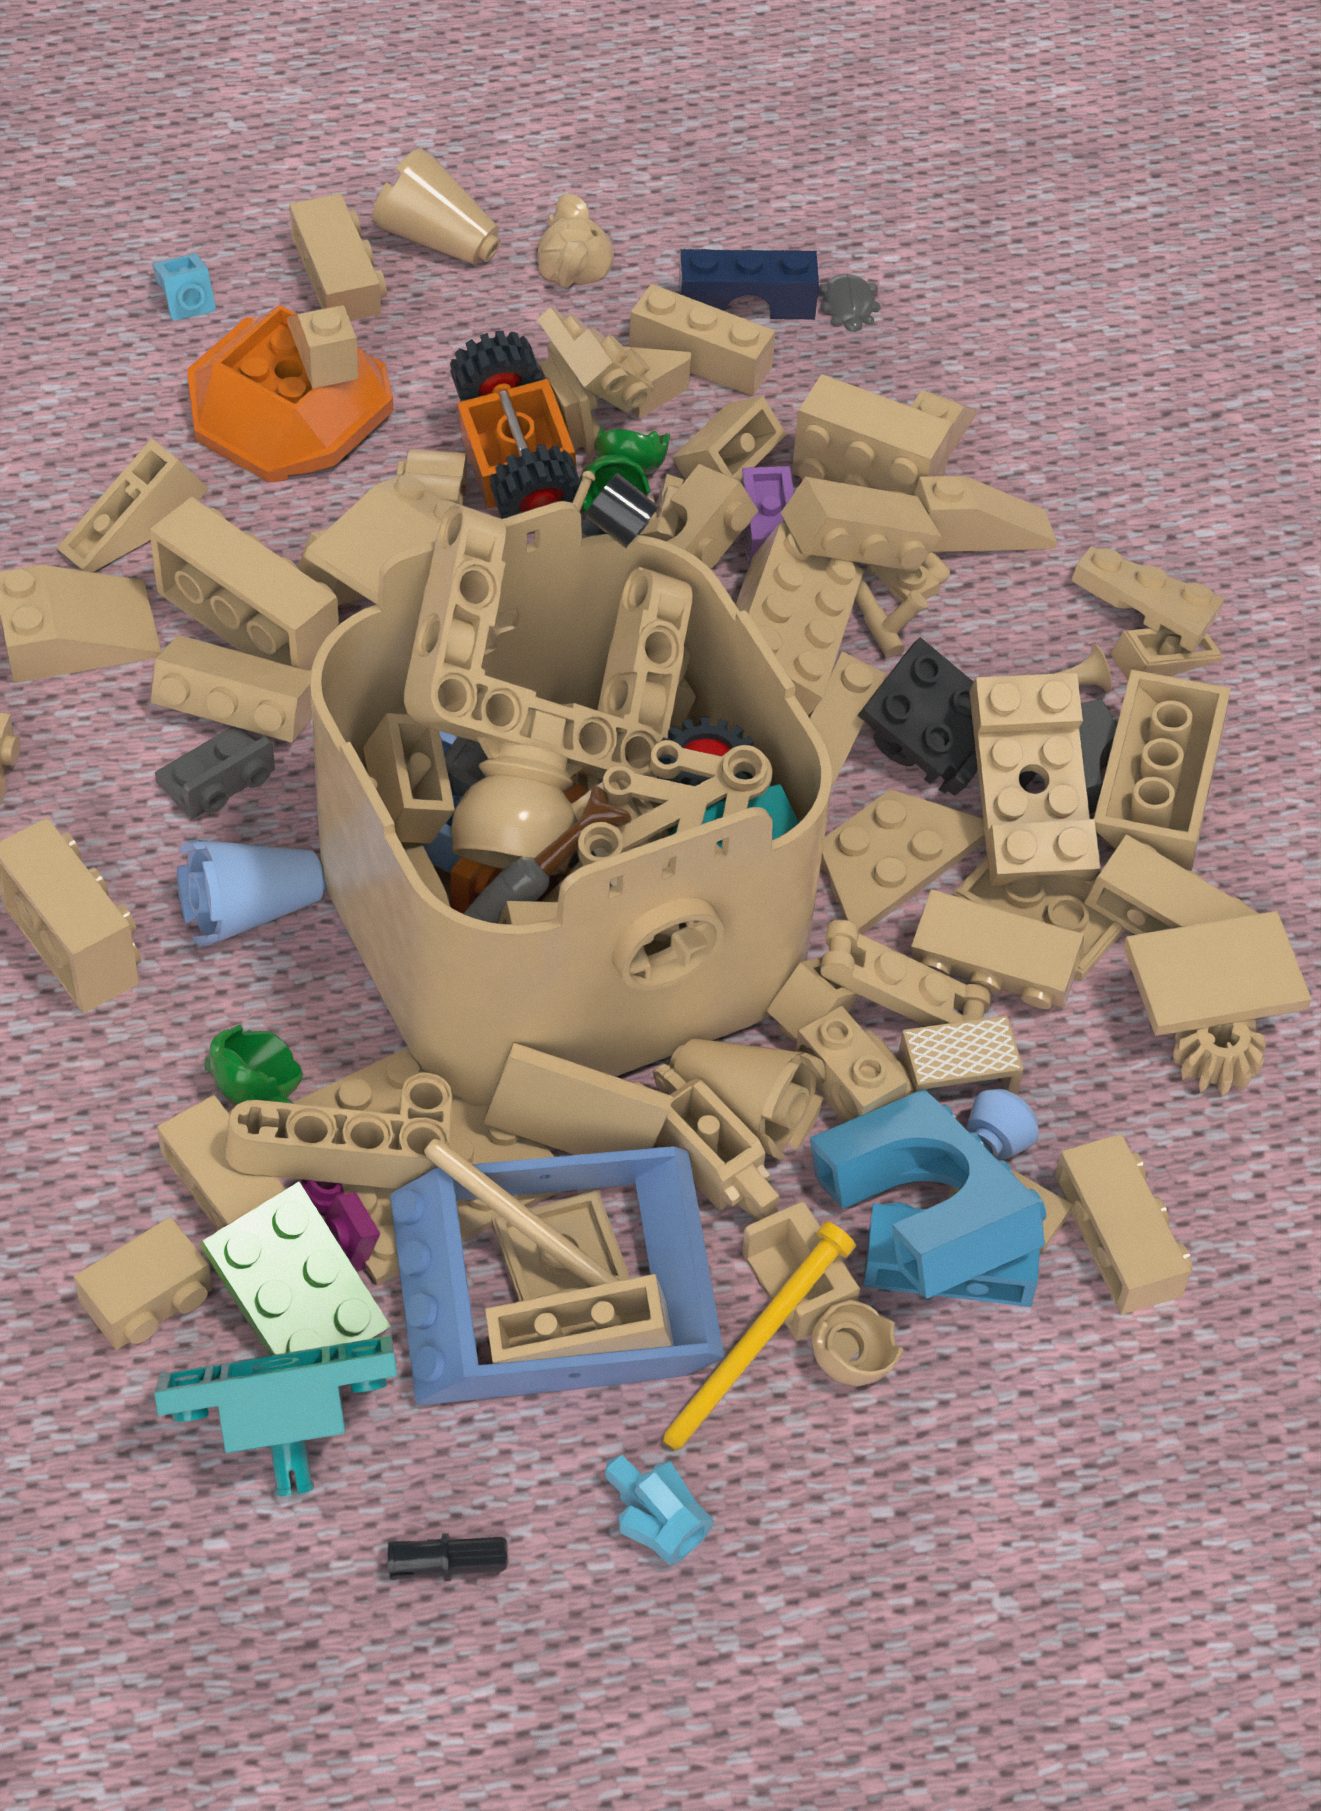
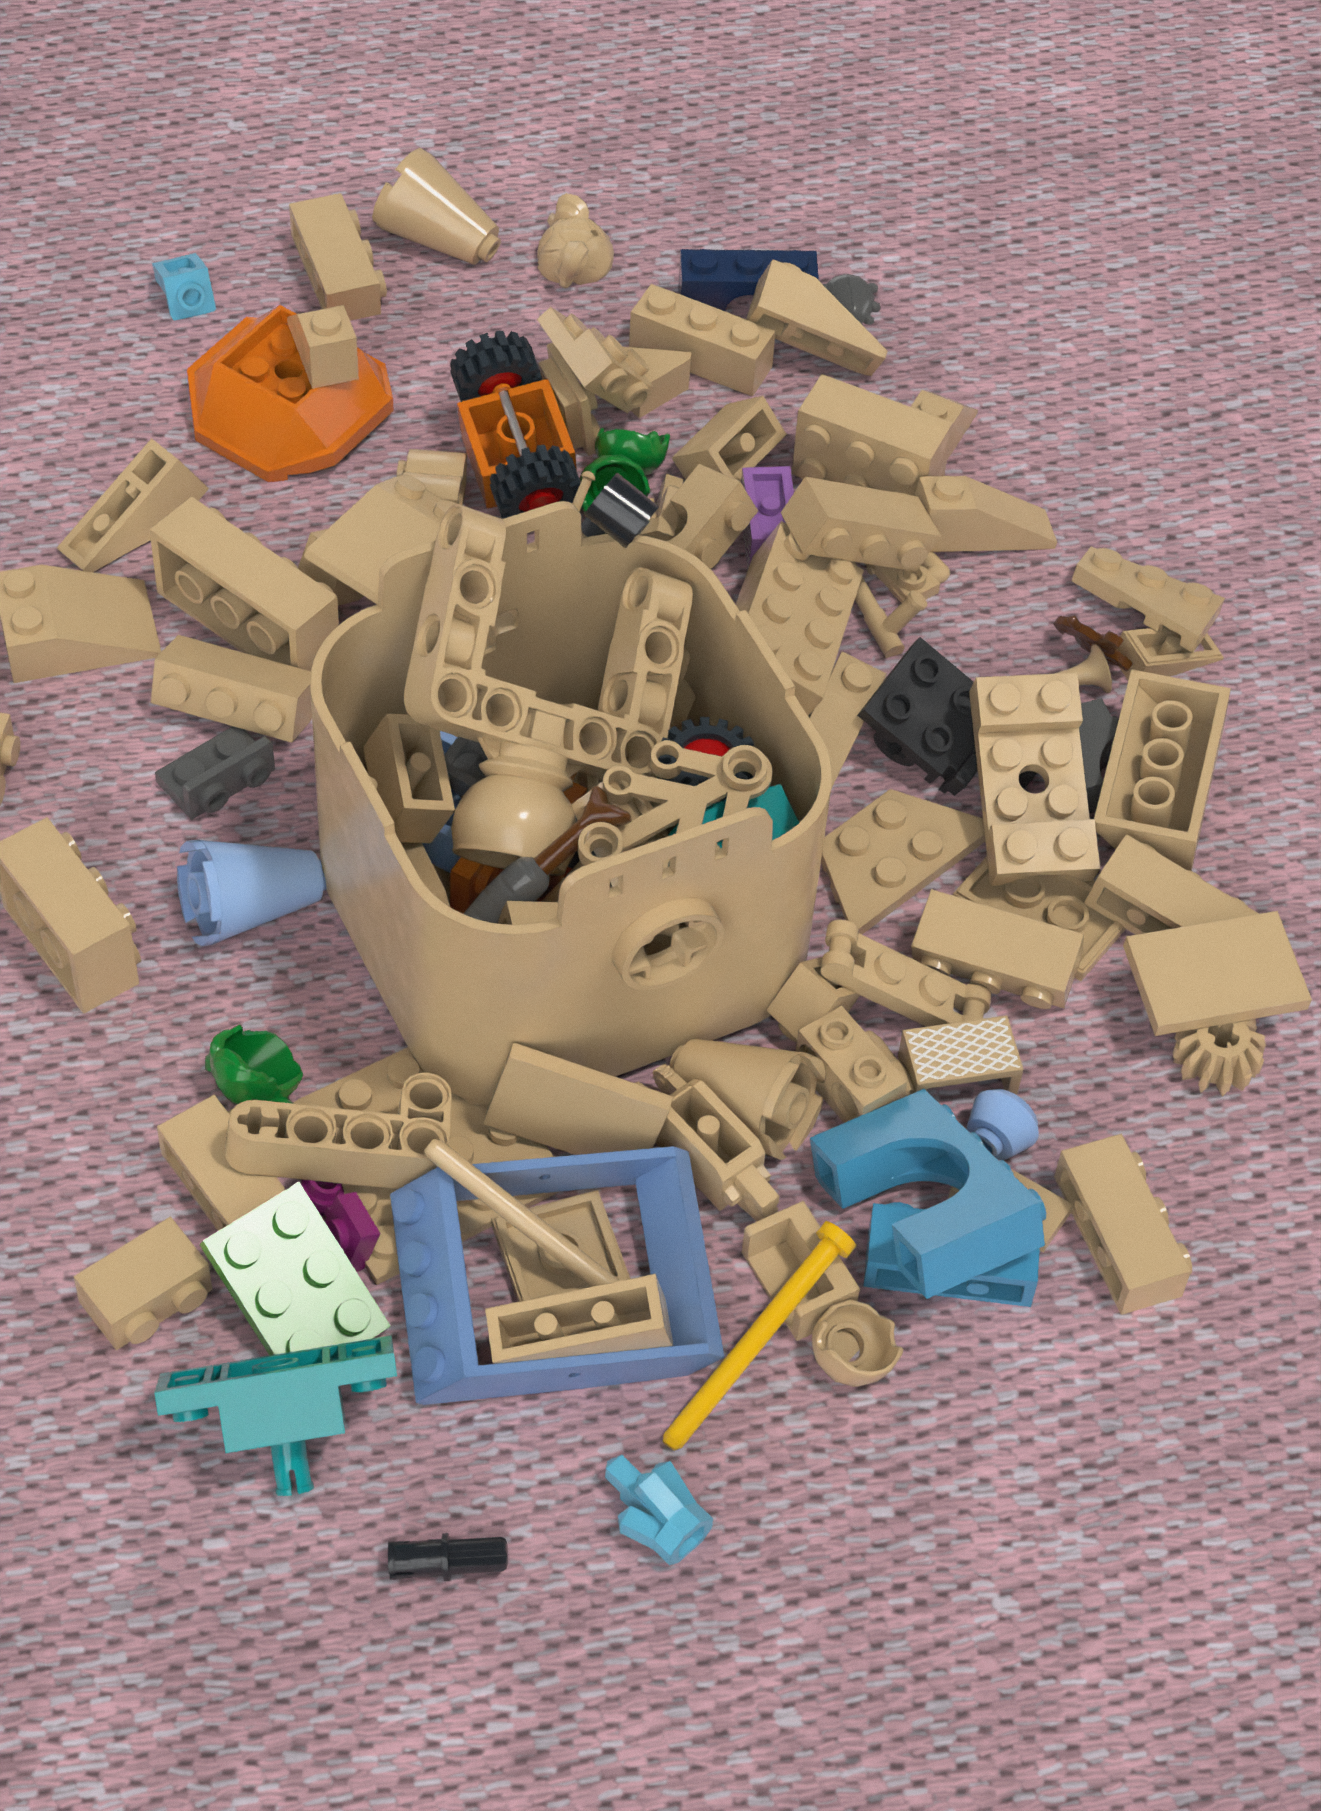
none -> tan slope [746,259,888,376]
none -> reddish brown piece [1053,615,1133,671]

